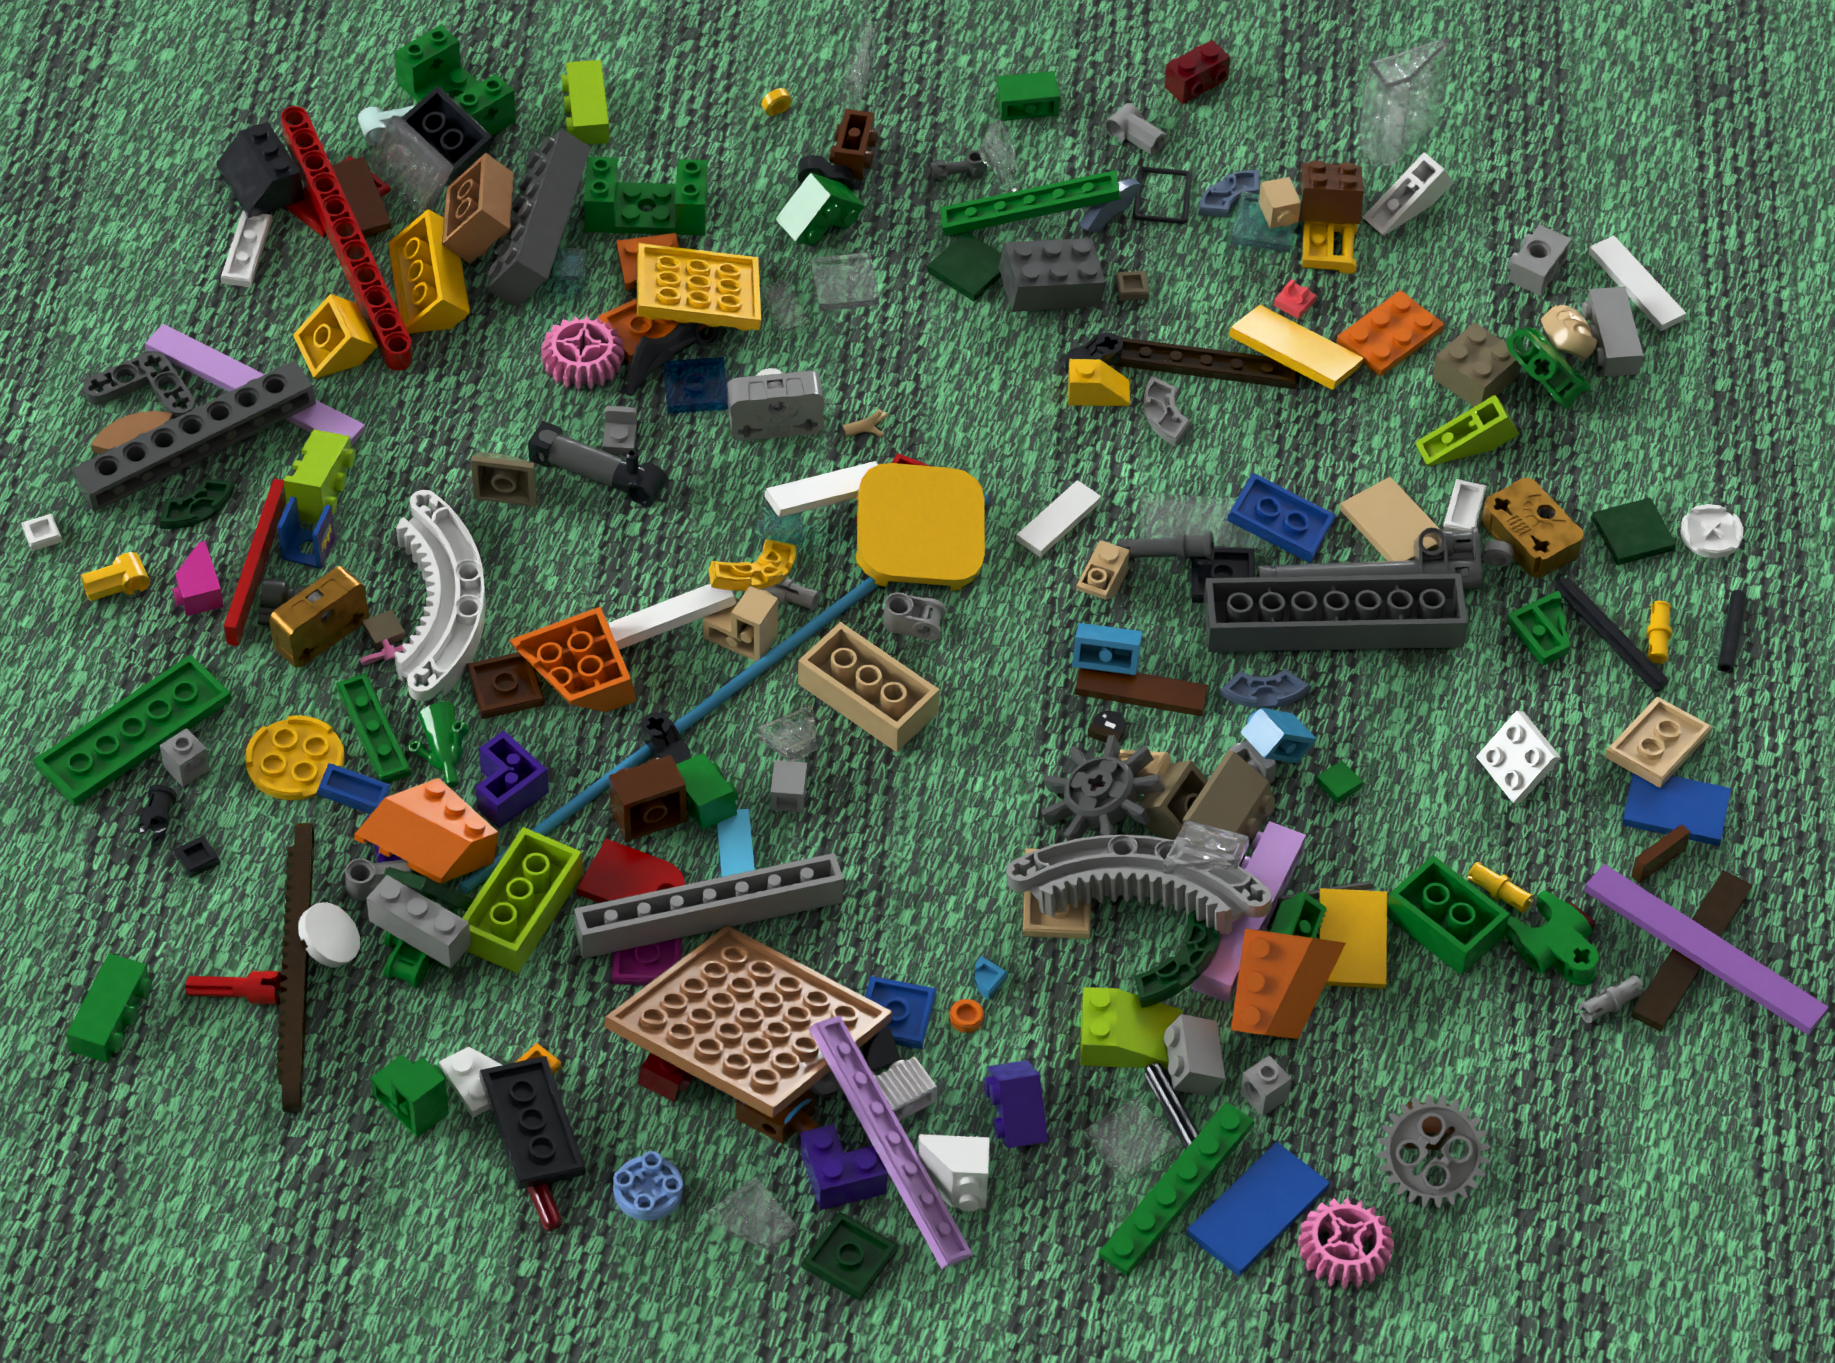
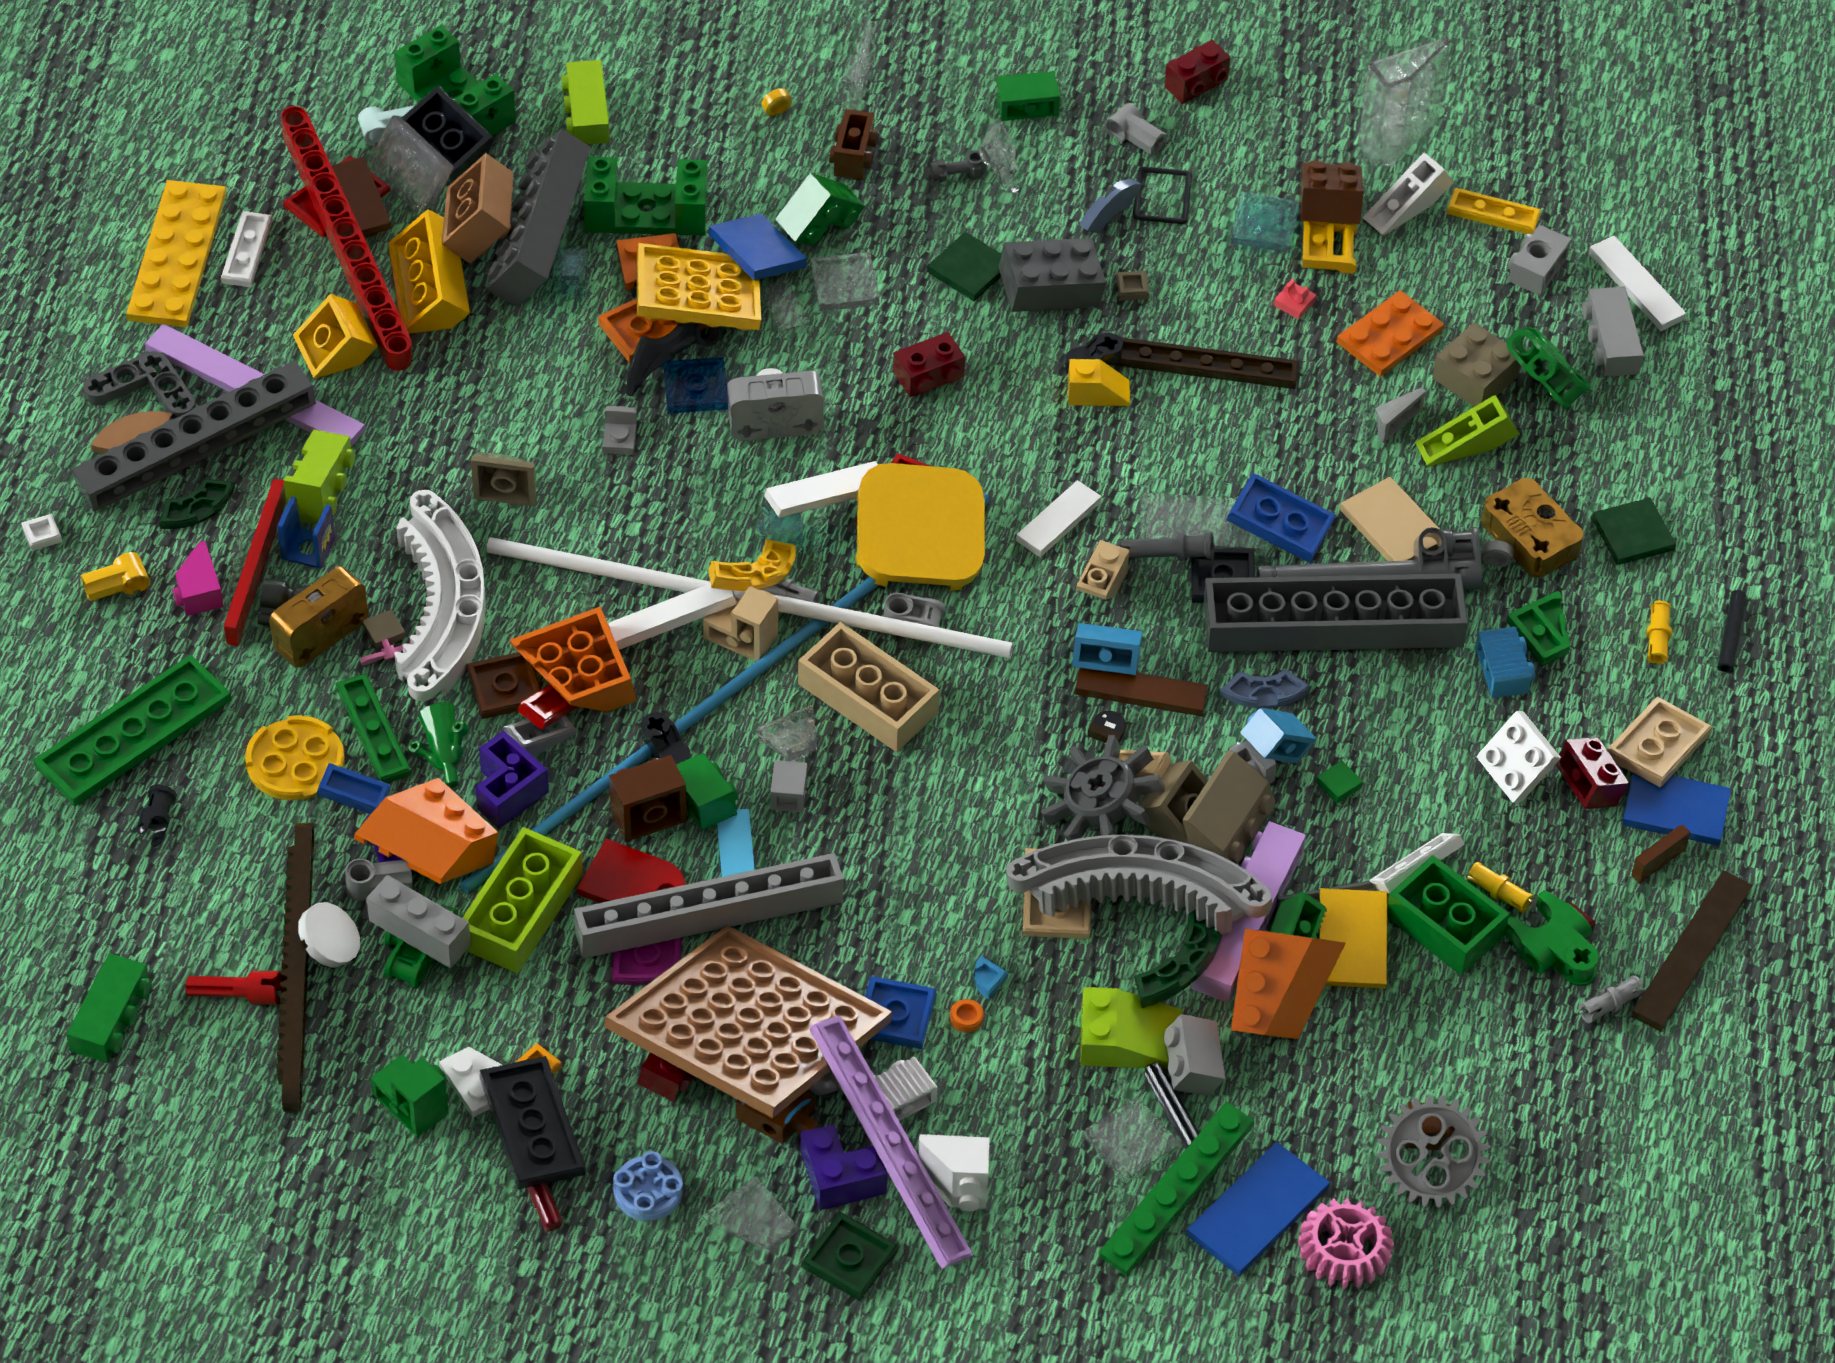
light grey brick [160,728,210,787] -> none
black tile [174,836,220,878] -> none
black slope [216,122,305,218] -> none
dark green tile [382,867,473,911] -> none
piece [528,421,668,507] -> none
bright pink gear [541,315,624,391] -> none
black piece [797,155,854,191] -> none
tan bar [843,409,887,437] -> none
black tile [865,1027,901,1070] -> none
green plate [940,170,1121,236] -> none
dark purple brick [983,1060,1048,1148] -> none
light grey tile [1144,376,1191,446] -> none
clear wing [1163,820,1249,874] -> none
sand blue tile [1198,170,1260,217] -> none
yellow tile [1228,305,1364,390] -> none
light grey brick [1240,1055,1292,1117] -> none
tan brick [1259,177,1301,229] -> none
white tile [1443,479,1487,532] -> none
tan piece [1541,305,1597,362] -> none
black axle [1555,577,1668,692] -> none
medium lavender tile [1584,864,1829,1035] -> none
white tile [1680,504,1744,558] -> none
none -> yellow plate [126,180,227,327]
none -> white piece [487,537,1014,658]
none -> light grey slope [504,716,577,757]
none -> red tile [518,684,578,730]
none -> blue tile [708,213,807,280]
none -> dark red brick [893,332,965,397]
none -> white tile [1369,833,1465,893]
none -> light grey slope [1375,388,1426,443]
none -> yellow tile [1446,187,1541,234]
none -> dark azure brick [1475,627,1535,698]
none -> dark red brick [1555,737,1629,809]

